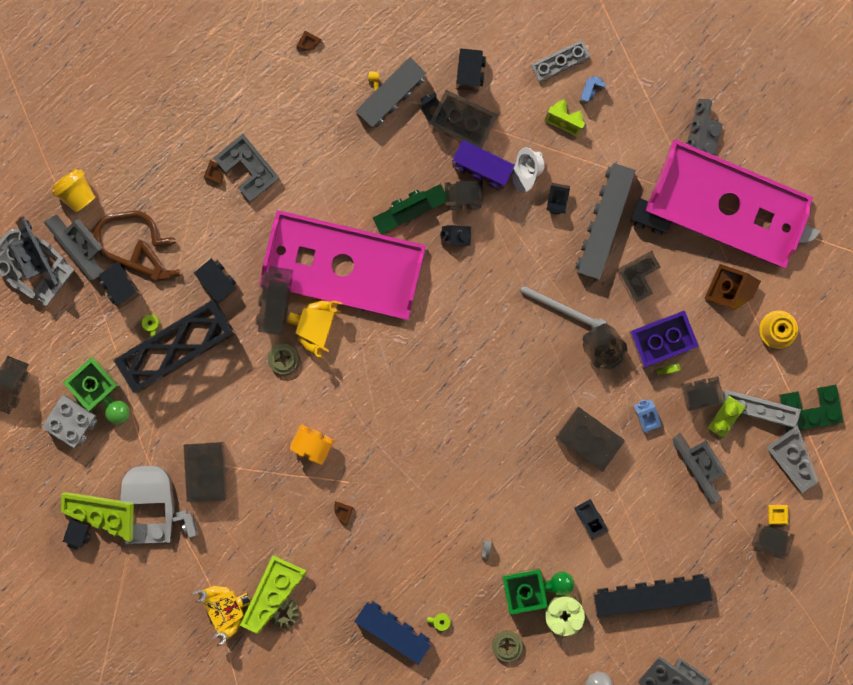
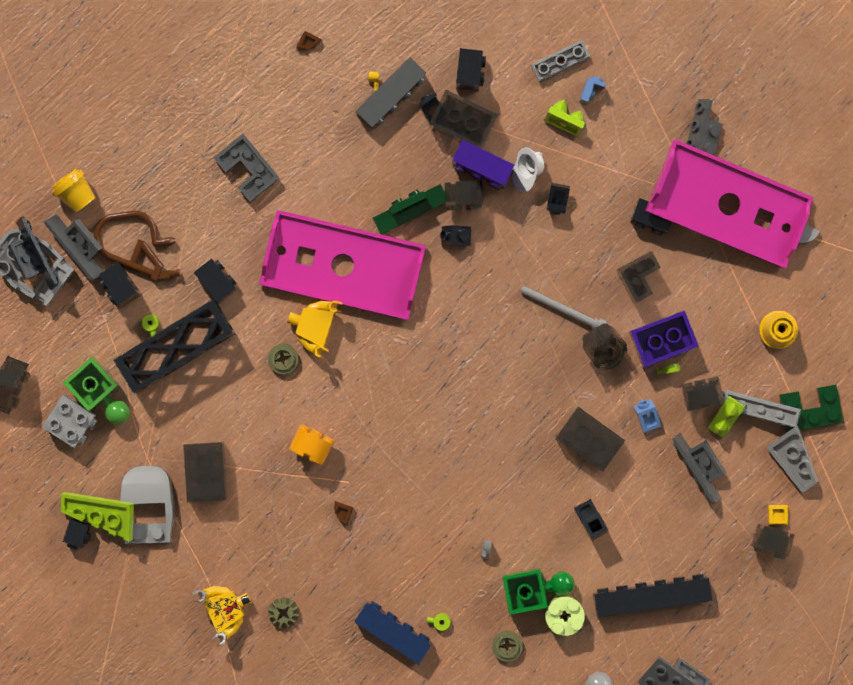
light grey bracket [172,510,198,537] -> none
reddish brown tile [203,160,223,185] -> none
lime wing [240,555,308,634] -> none
clear smoke brick [256,266,294,335] -> none
dark grey brick [575,163,636,281] -> none
reddish brown slope [704,264,761,310] -> none

